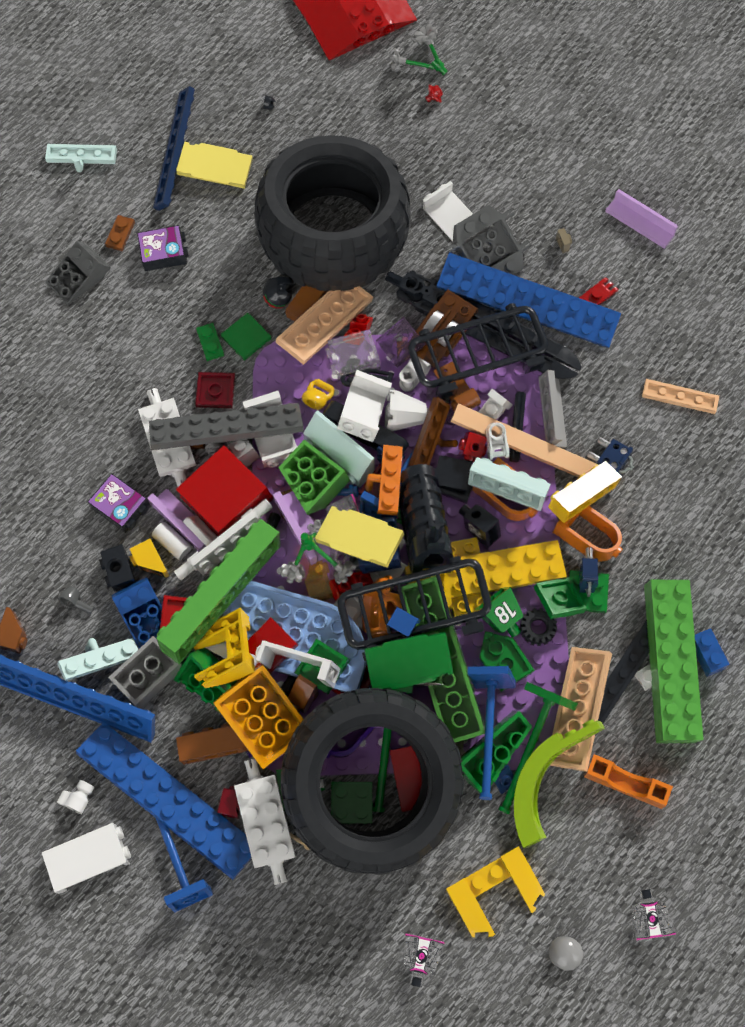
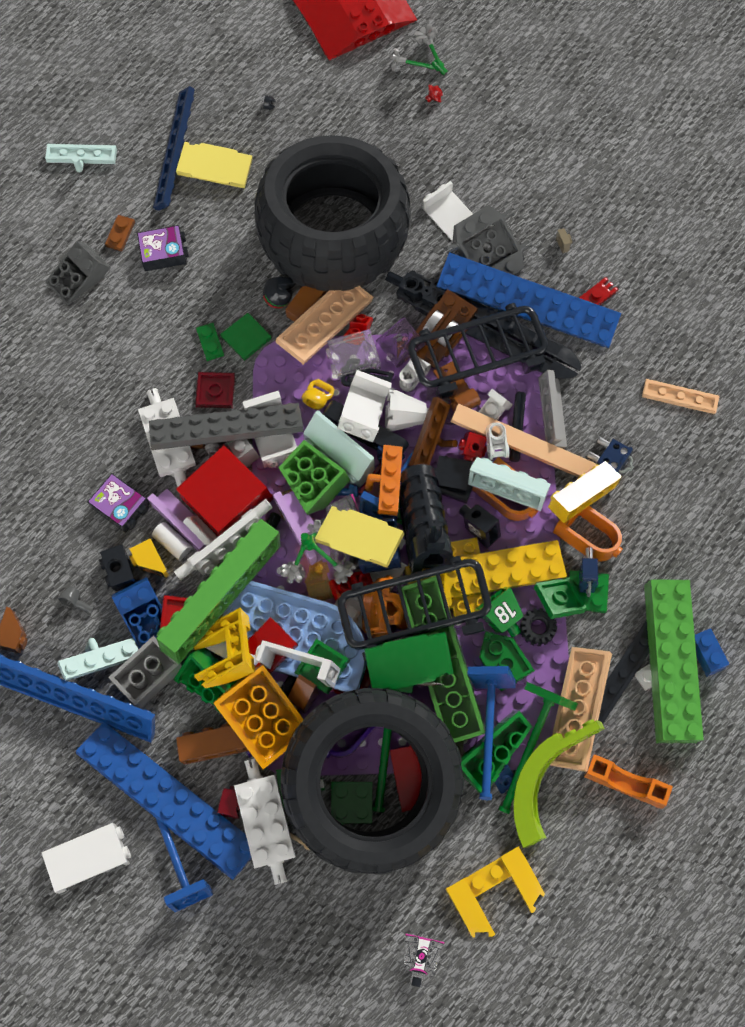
white piece [57,780,94,815] -> none
blue panel [387,607,421,637] -> none
light grey hair [548,936,584,971] -> none
lavender panel [606,189,678,249] -> none
torso [631,889,677,942] -> none

